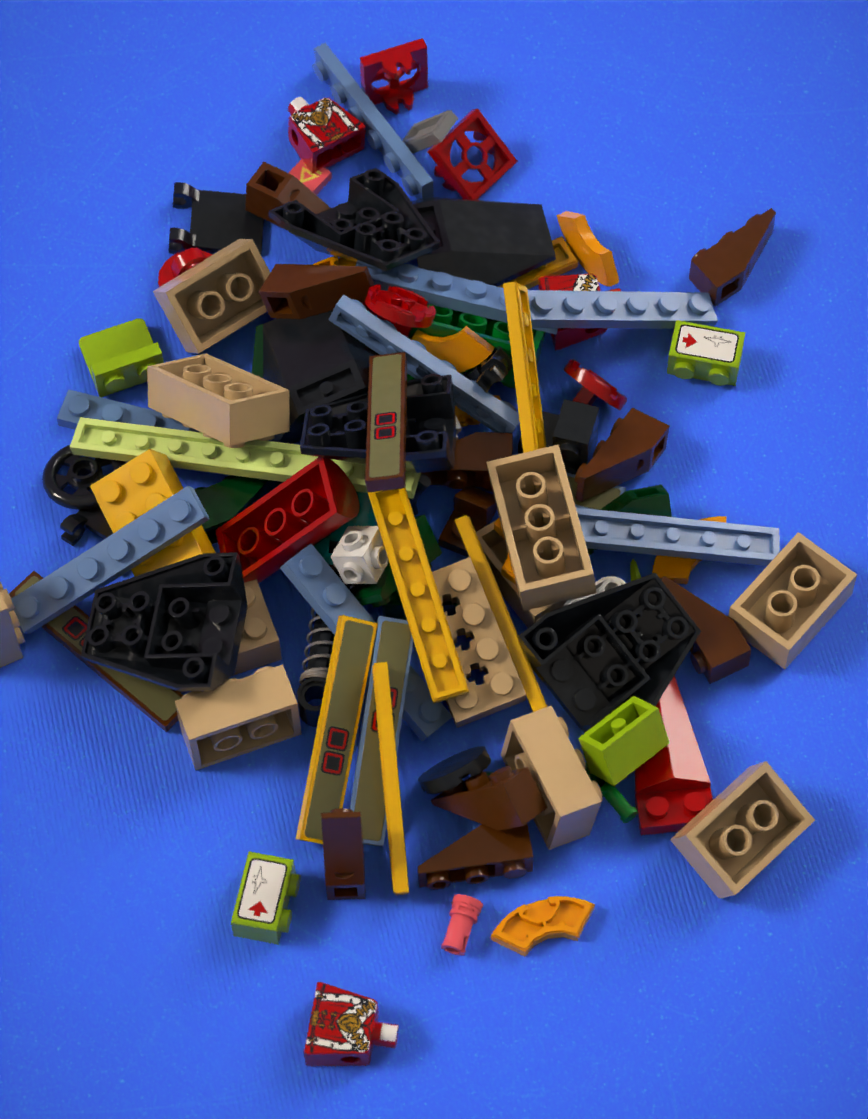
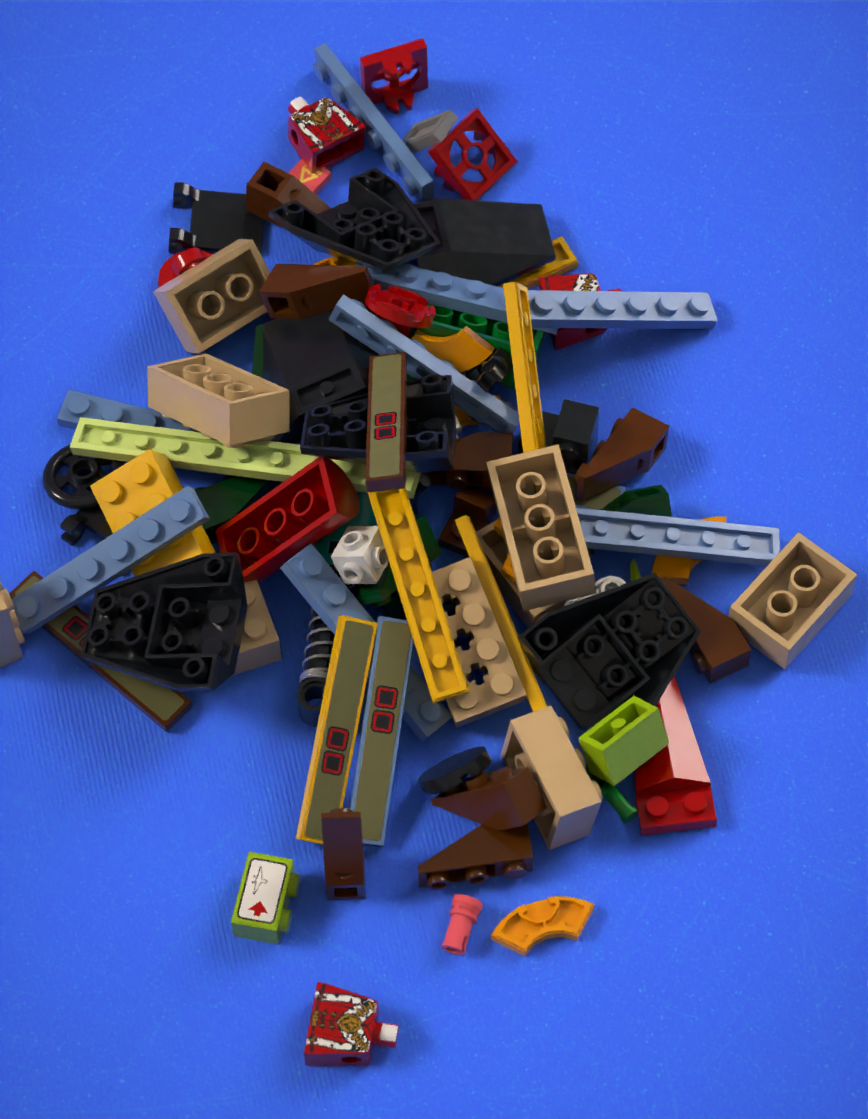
lime bracket [79,318,164,397] -> none
tan brick [175,664,302,771] -> none
yellow tile [372,662,409,895] -> none
light orange tile [556,211,619,287] -> none
red tile [563,359,627,410] -> none
brick [667,320,746,386] -> none
tan brick [670,761,815,899] -> none
reddish brown slope [689,208,776,307] -> none

